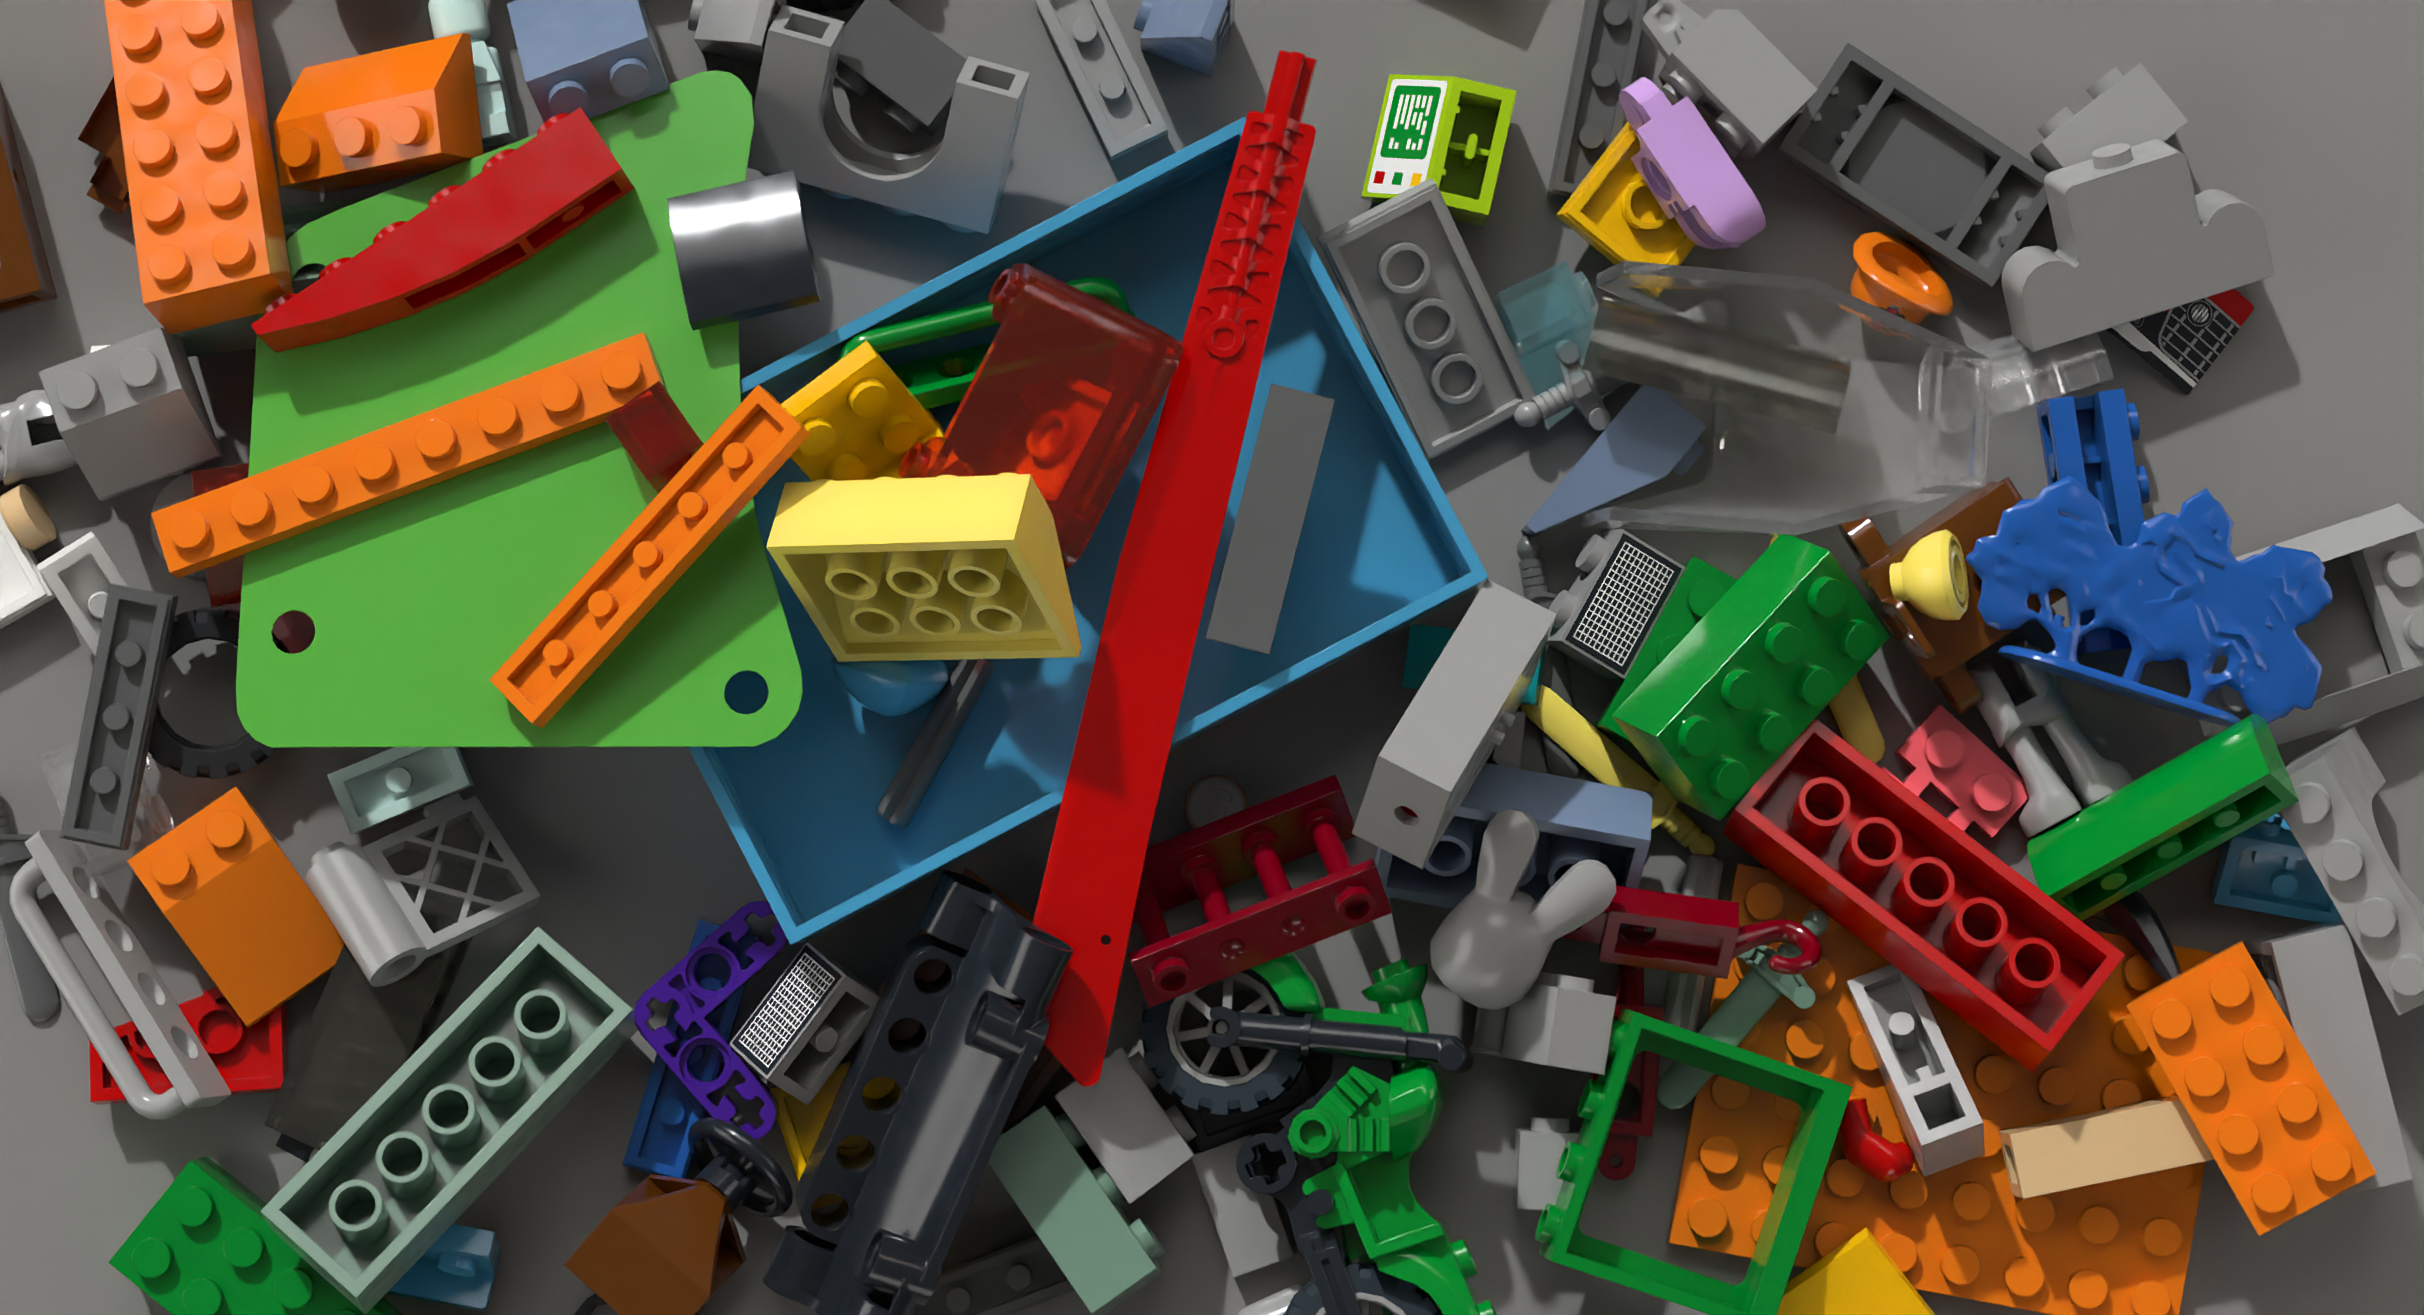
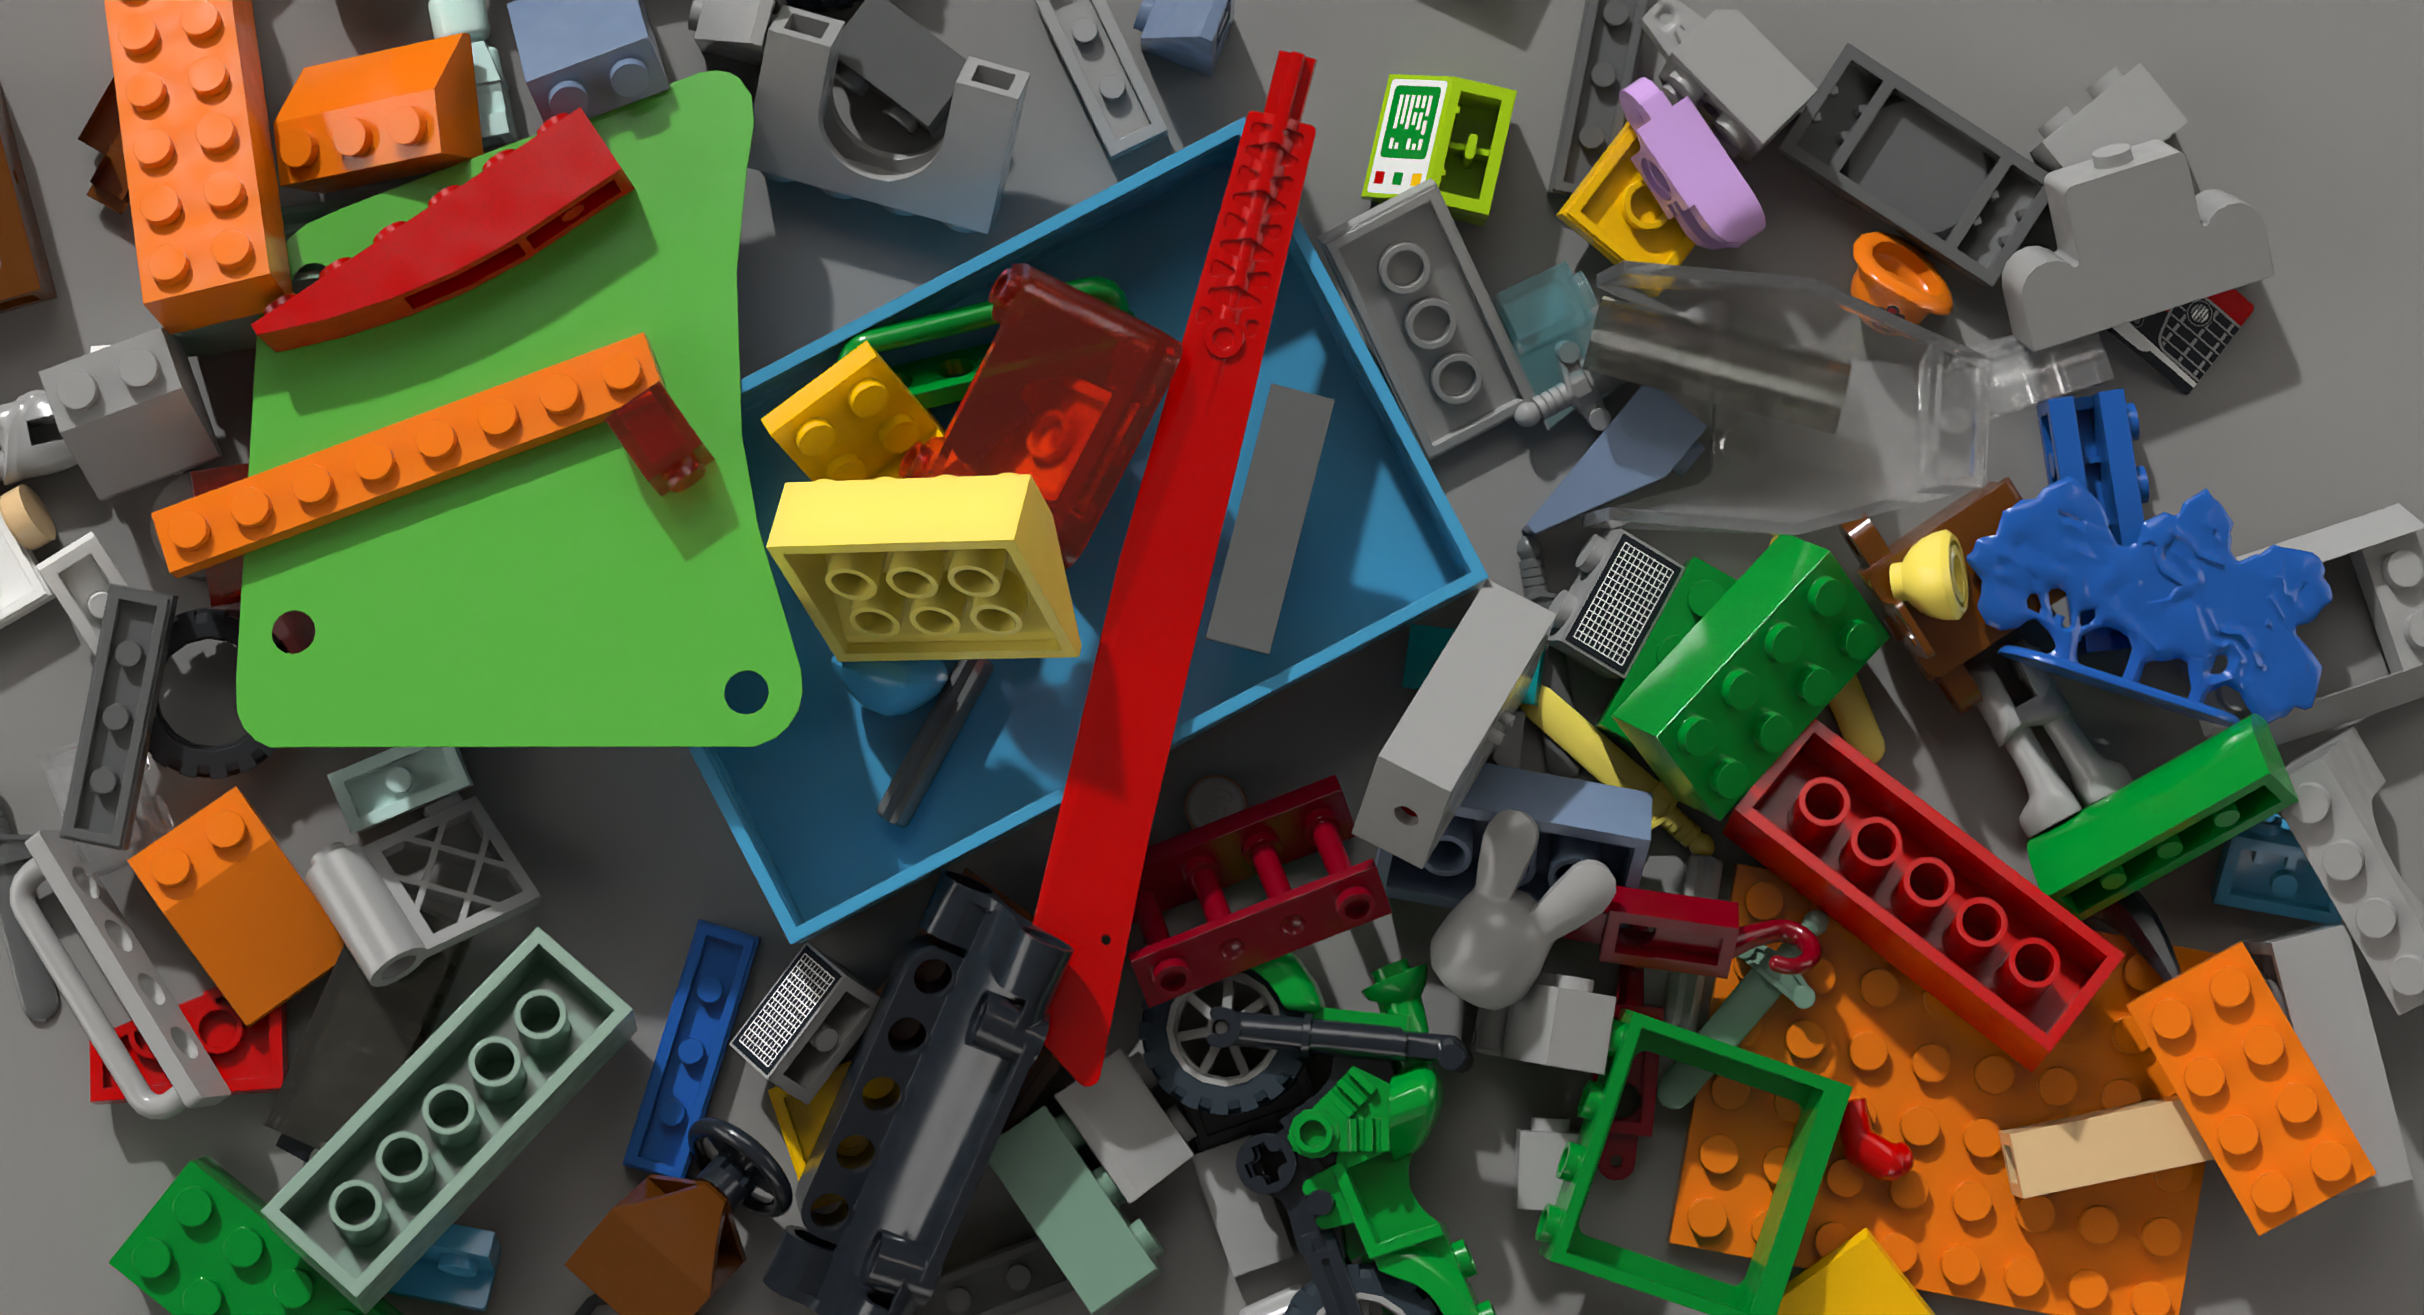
orange plate [489,385,811,728] -> none
dark purple beam [634,901,789,1140] -> none
black slope [667,170,821,331] -> none
light grey slope [1847,964,1985,1177] -> none
coral plate [1881,704,2029,838] -> none

